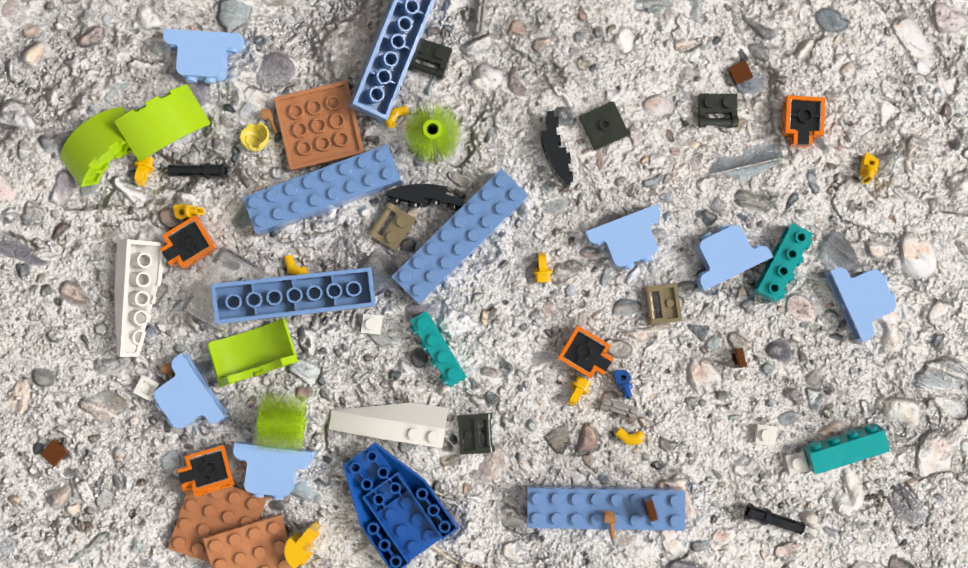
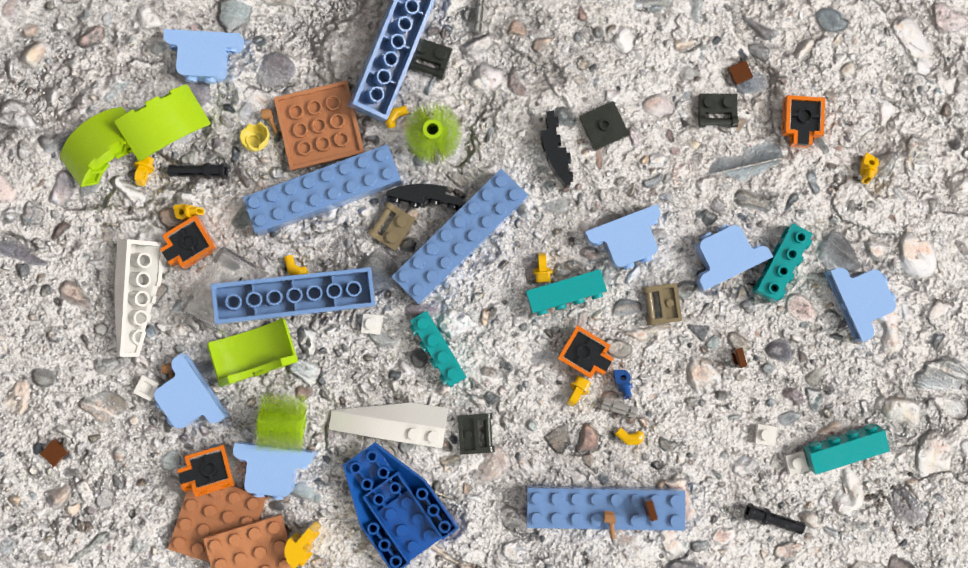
none -> teal brick [525,269,607,316]

